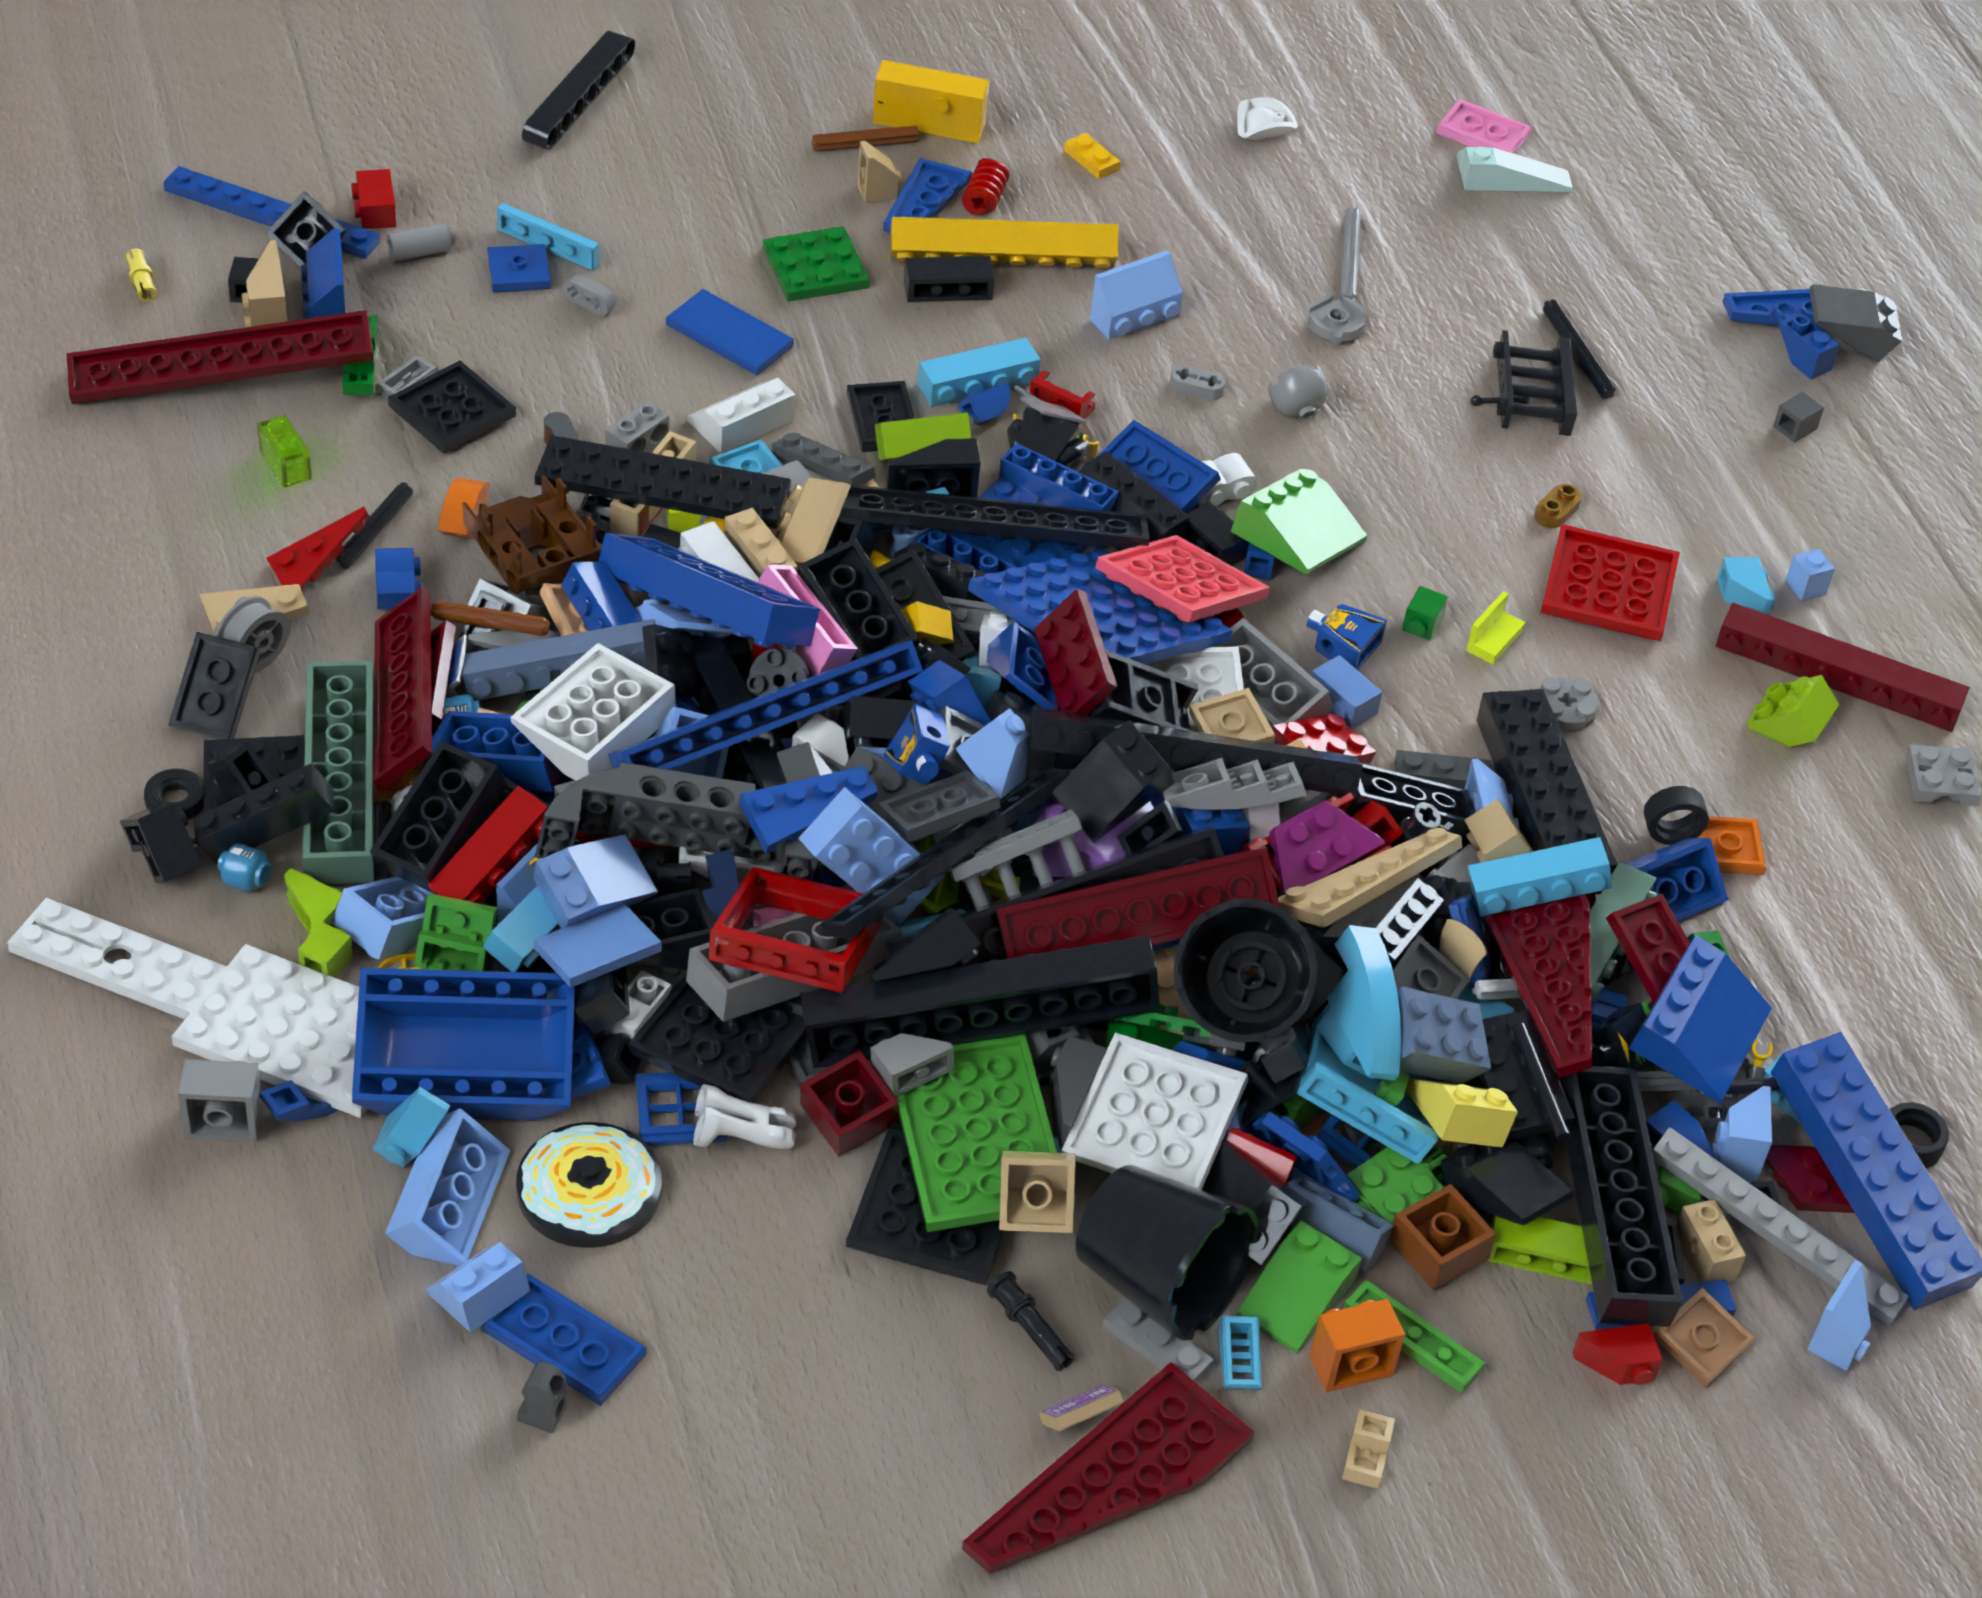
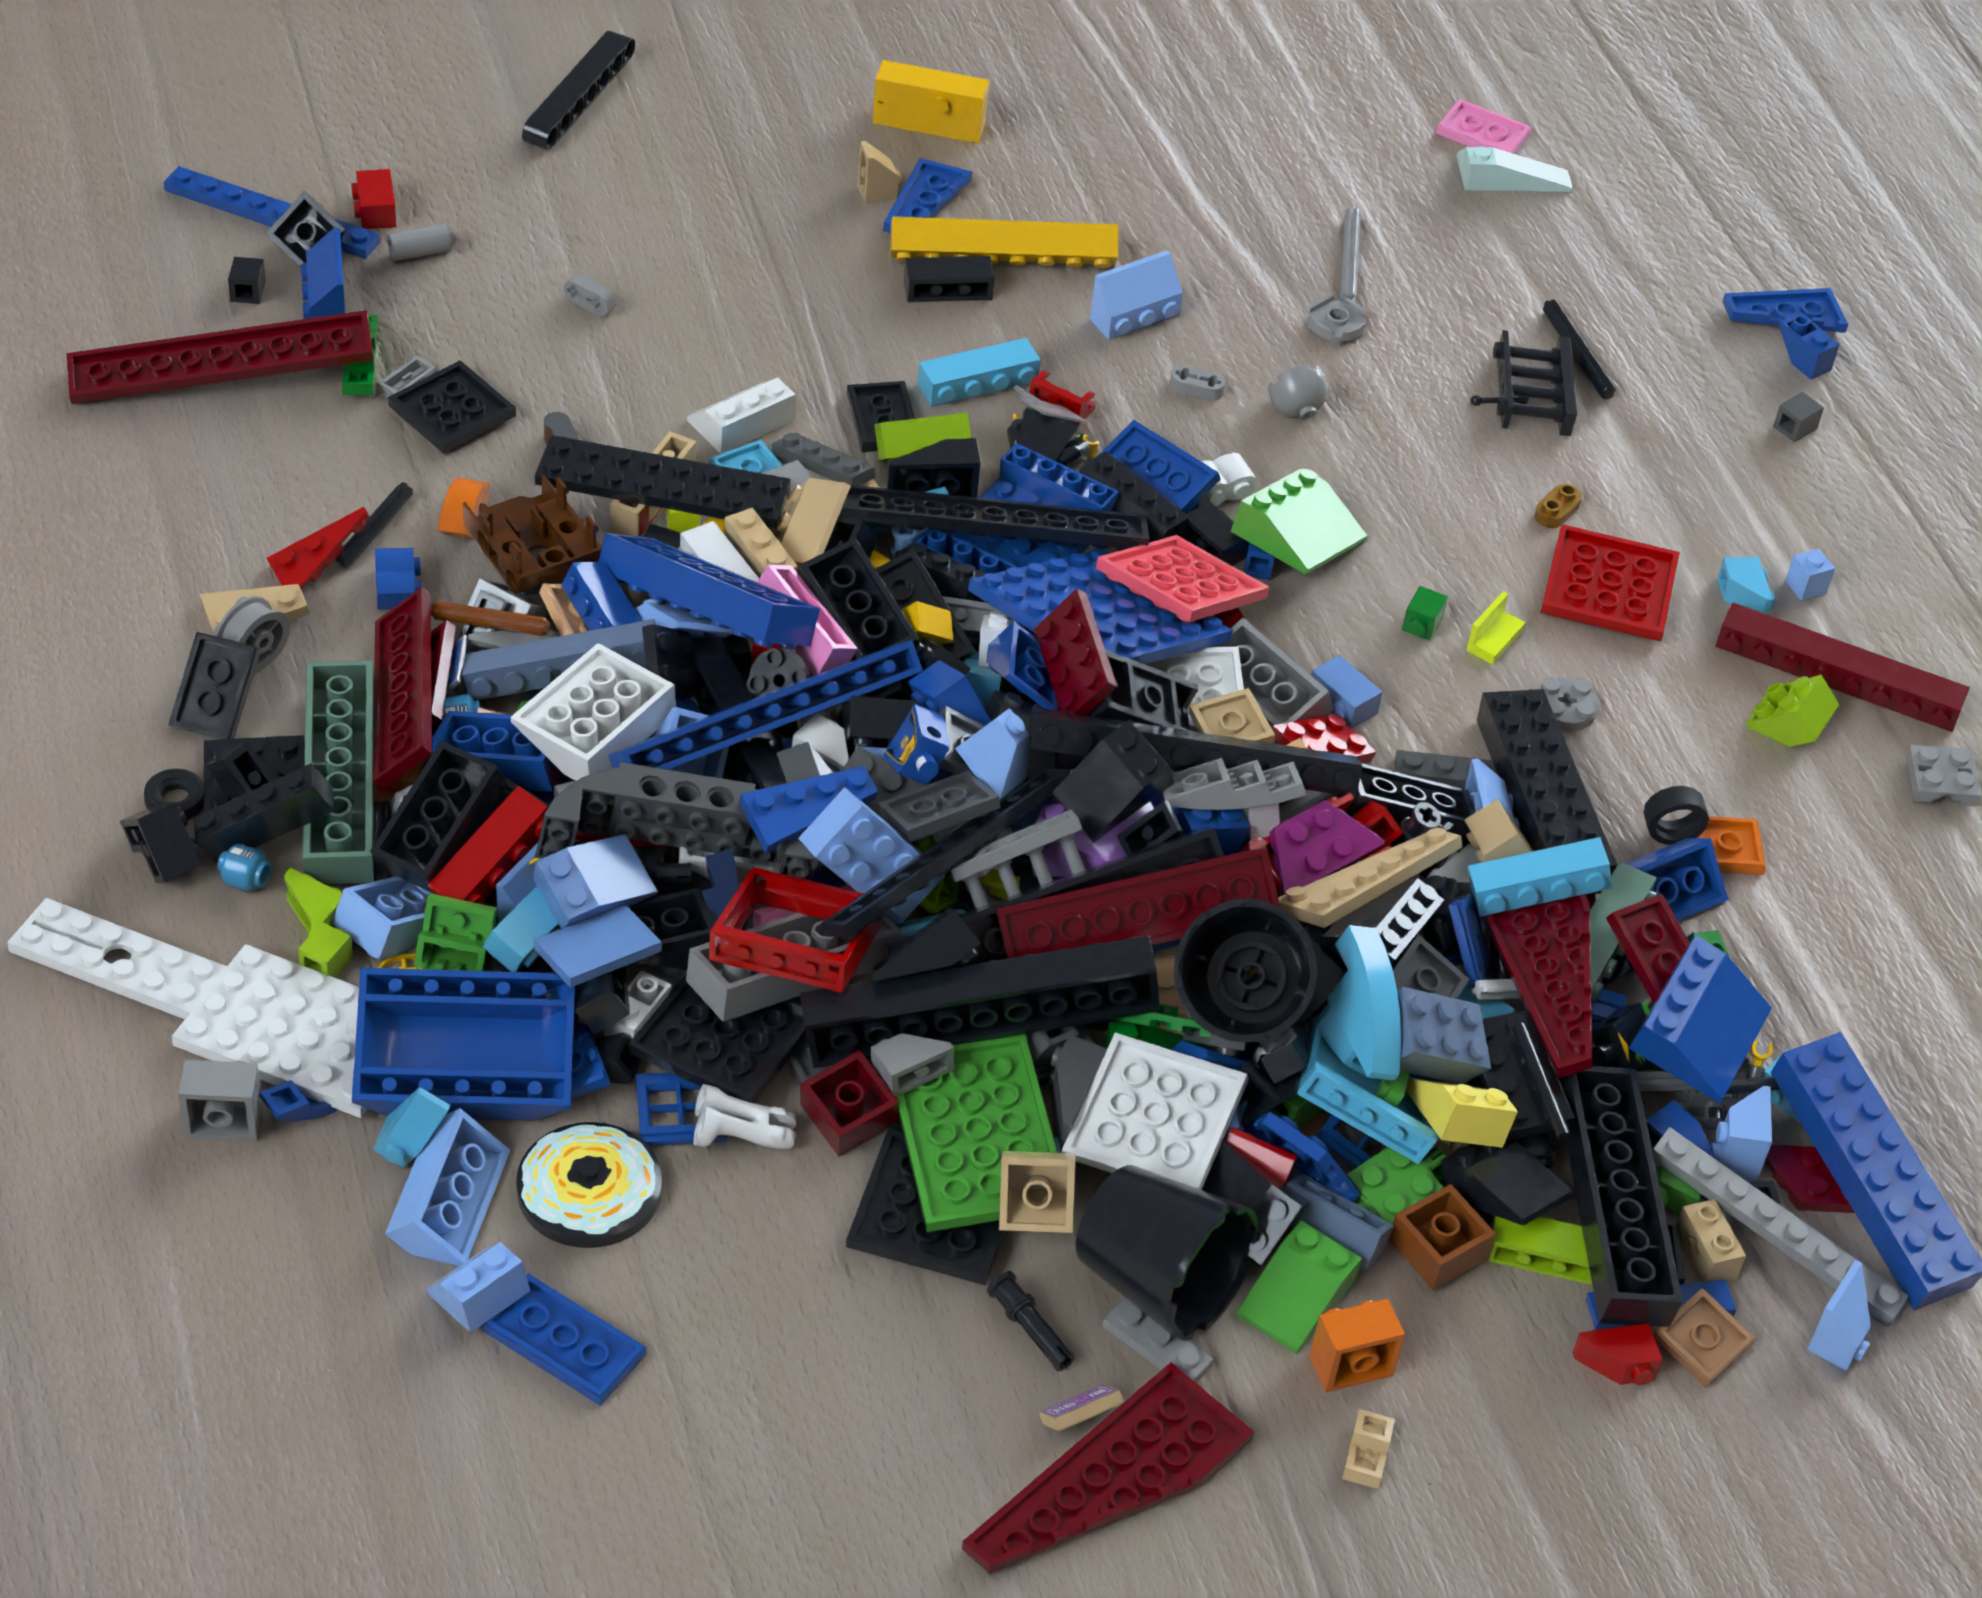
light yellow pin [125,248,157,302] -> none
tan slope [241,240,287,328] -> none
clear neon green brick [257,415,312,488] -> none
blue plate [487,244,551,292] -> none
medium azure tile [497,203,599,271] -> none
dark grey leg [517,1362,567,1433] -> none
black hinge [580,494,613,544] -> none
light grey brick [605,401,669,453] -> none
blue tile [666,289,794,375] -> none
green plate [762,226,870,302] -> none
dark orange axle [812,125,919,151] -> none
blue brick [957,383,1011,423] -> none
red piece [962,158,1010,215] -> none
yellow plate [1064,133,1121,179] -> none
medium azure slope [1218,1316,1262,1390] -> none
white hat [1237,97,1297,141] -> none
torso [1306,604,1387,670] -> none
bright green plate [1343,1280,1485,1394] -> none
tan piece [1439,919,1487,993] -> none
dark grey slope [1809,284,1902,362] -> none
black tyre [1890,1102,1949,1169] -> none

